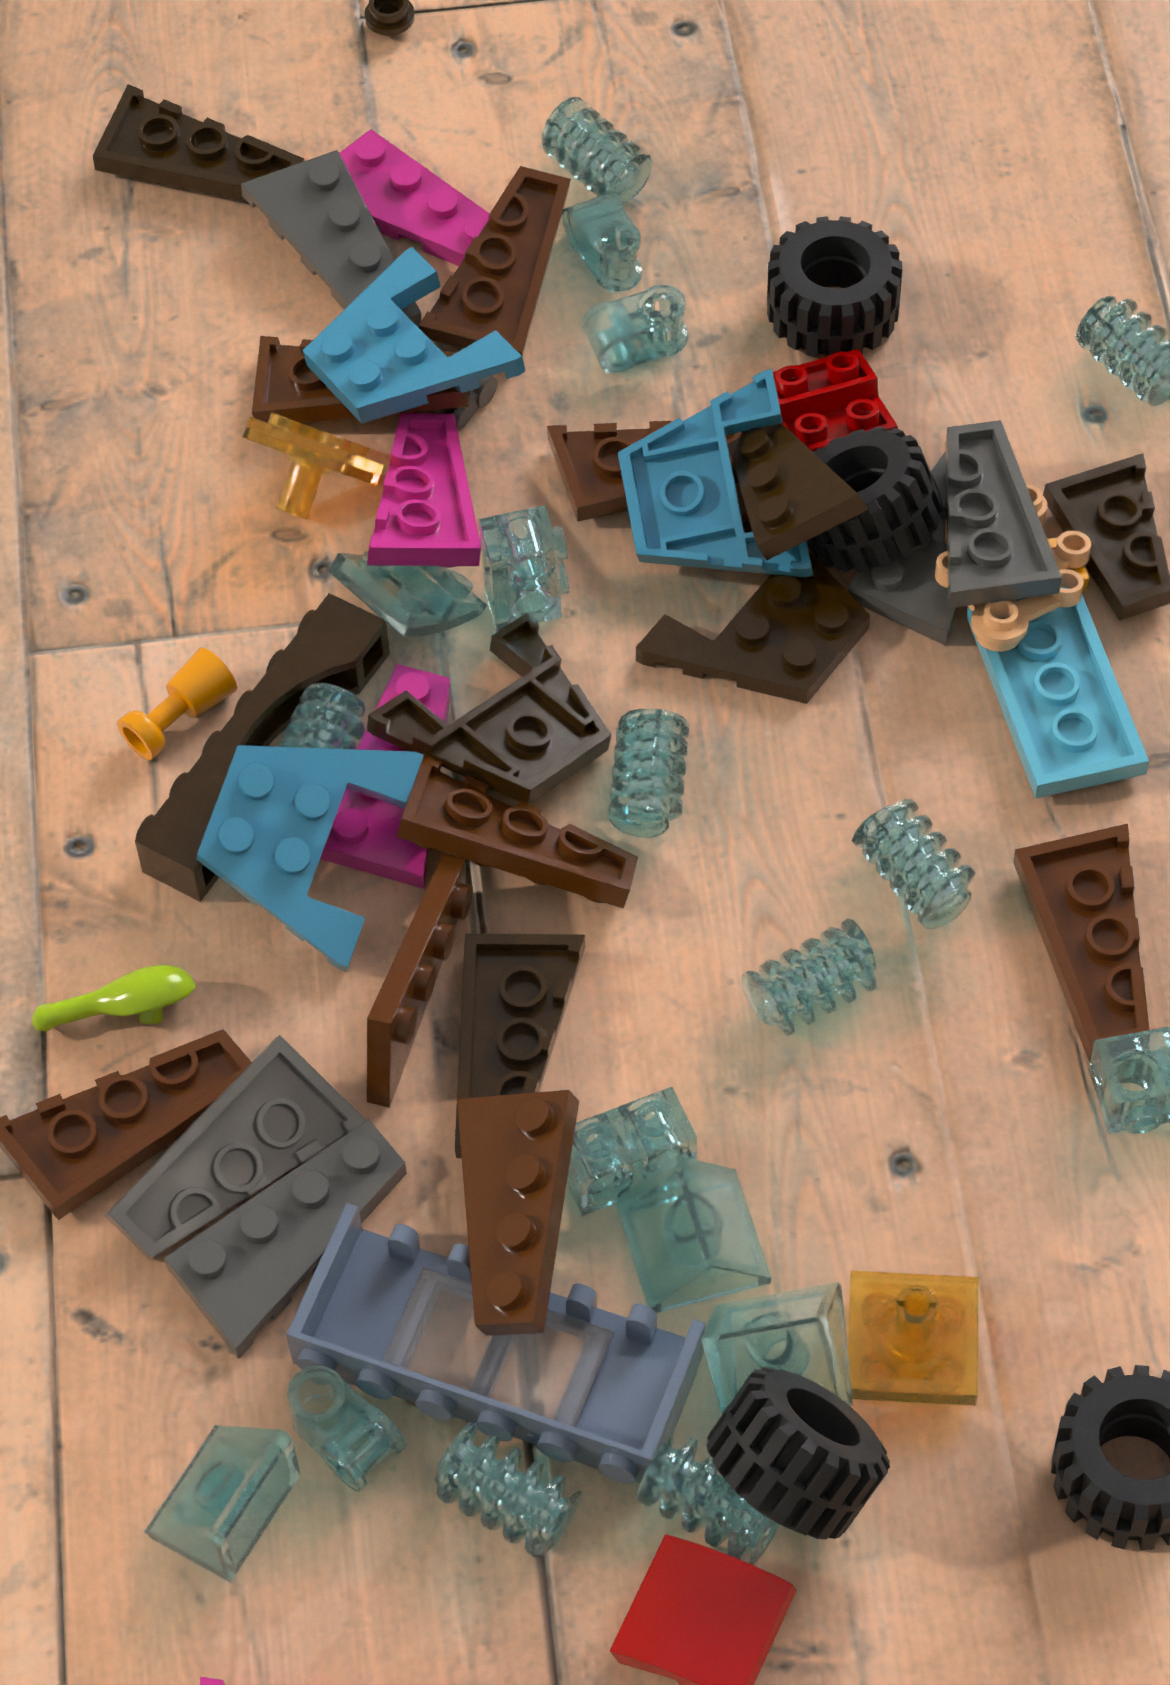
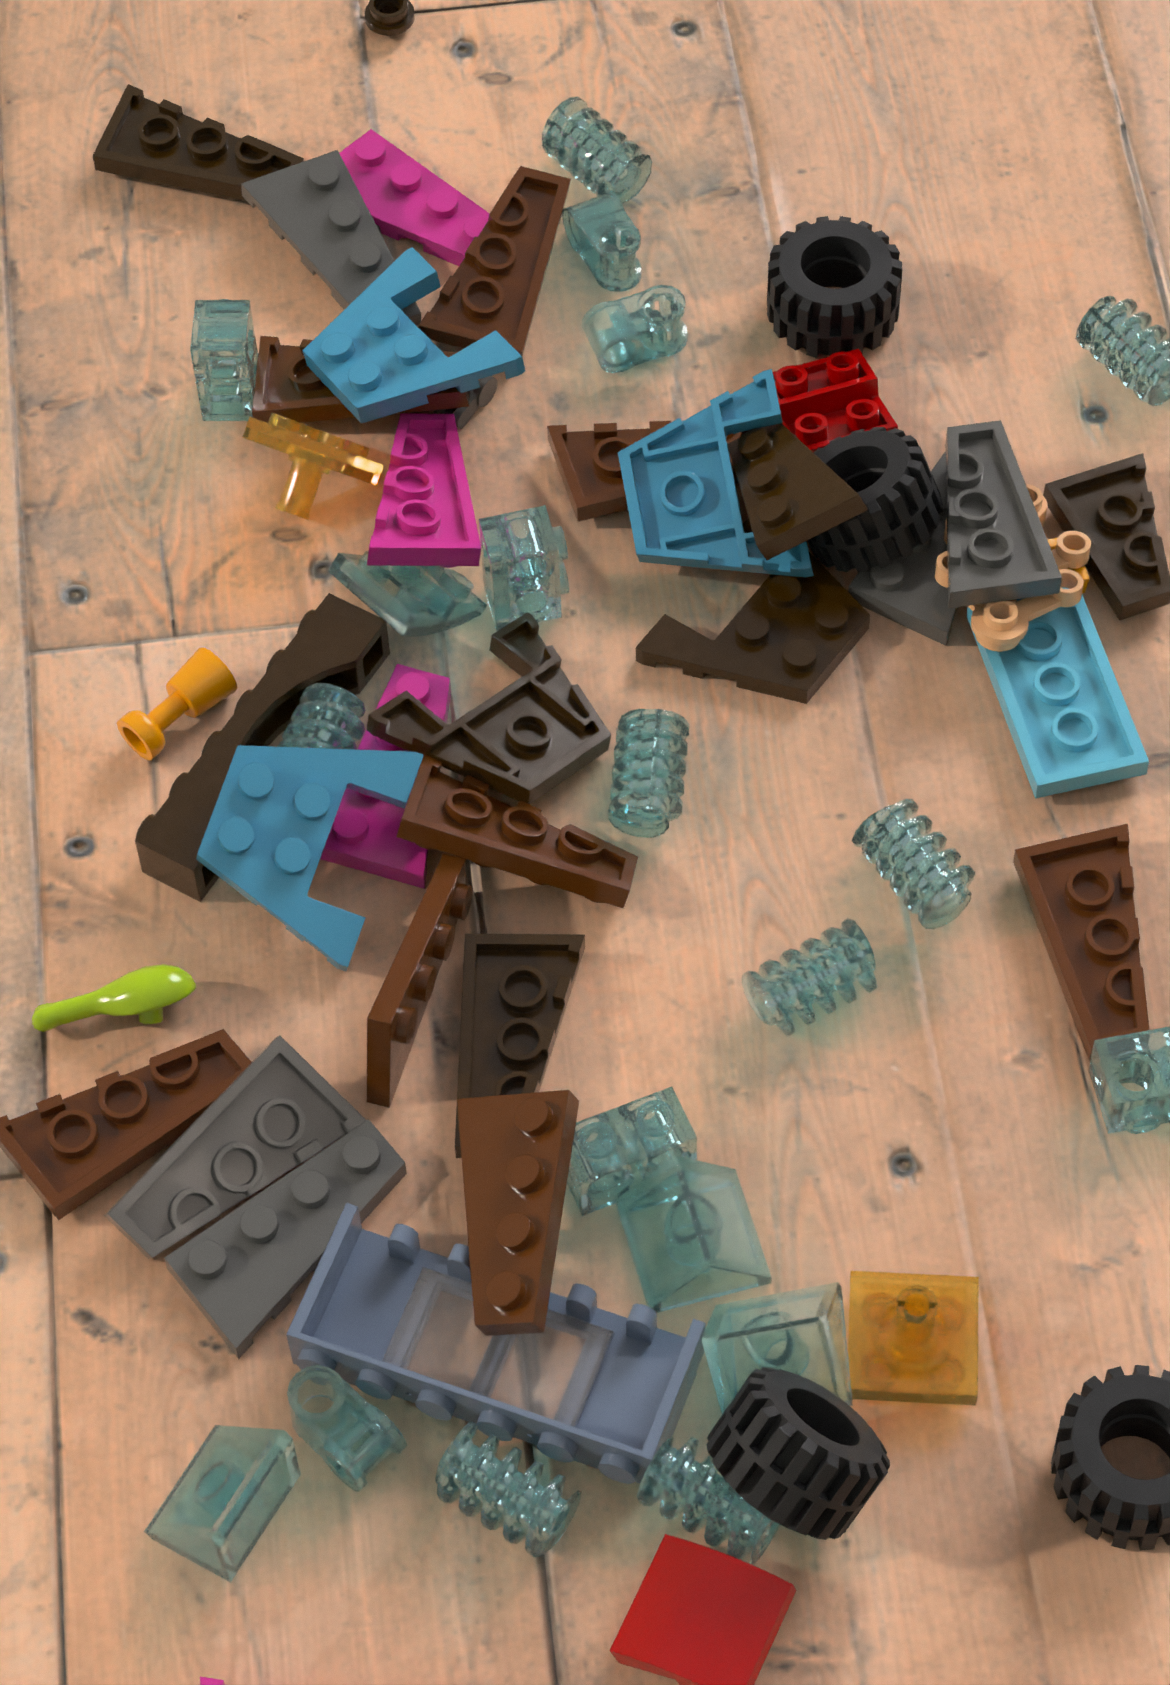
none -> clear light blue brick [190,299,258,421]

